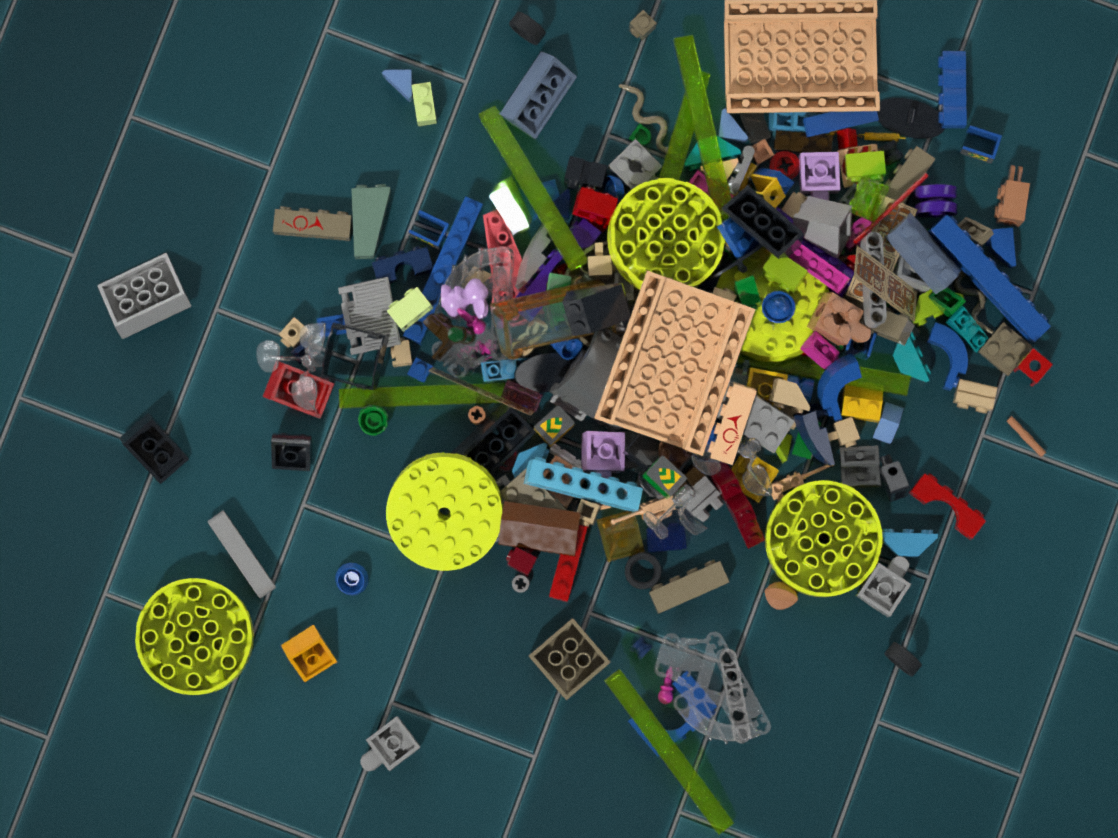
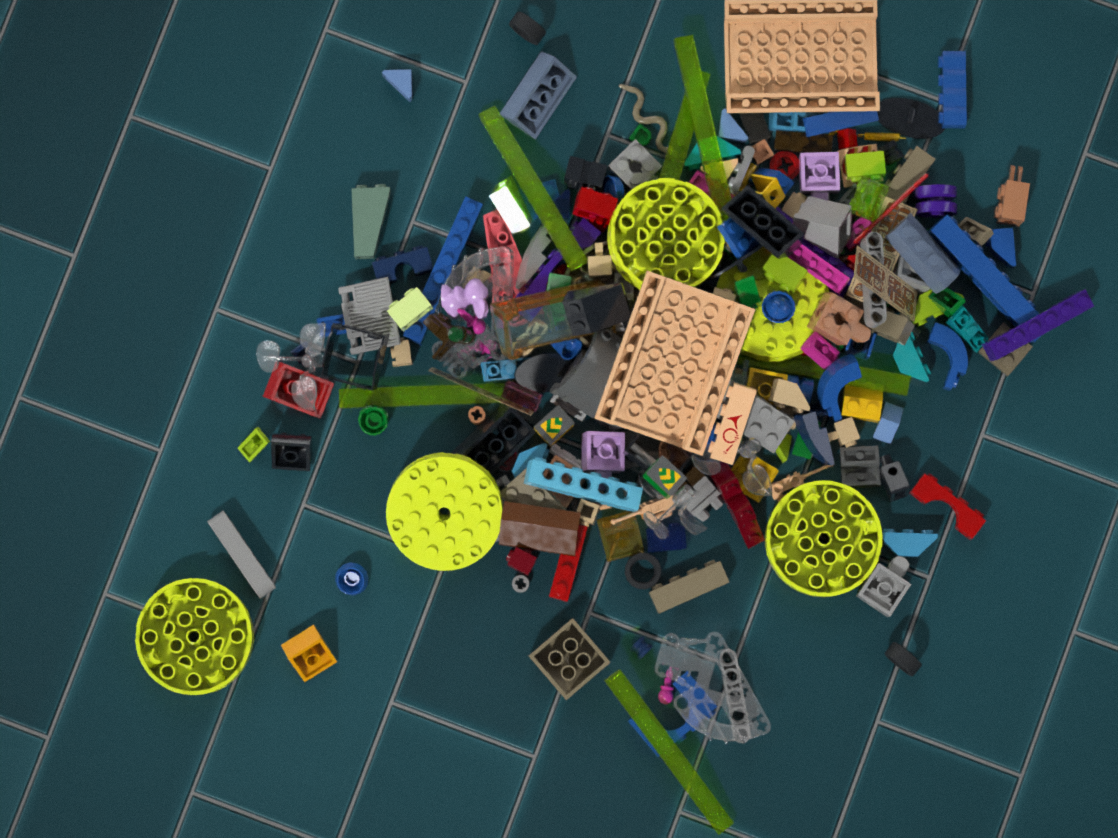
light grey slope [97,253,191,339] -> none
black slope [120,413,189,484] -> none
dark tan brick [273,207,352,241] -> none
tan brick [279,317,310,348] -> none
light grey brick [360,716,421,771] -> none
blue plate [407,357,433,383] -> none
blue piece [408,210,450,250] -> none
yellowish green brick [412,82,437,126] -> none
dark tan brick [629,10,657,41] -> none
nougat piece [765,581,798,610] -> none
tan brick [953,379,997,413] -> none
dark tan animal [954,270,994,334] -> none
blue piece [960,125,1002,164] -> none
nougat piece [1007,416,1046,457] -> none
red piece [1013,348,1053,387] -> none
none -> lime slope [238,427,270,463]
none -> white piece [630,443,656,467]
none -> dark purple arch [981,289,1094,361]

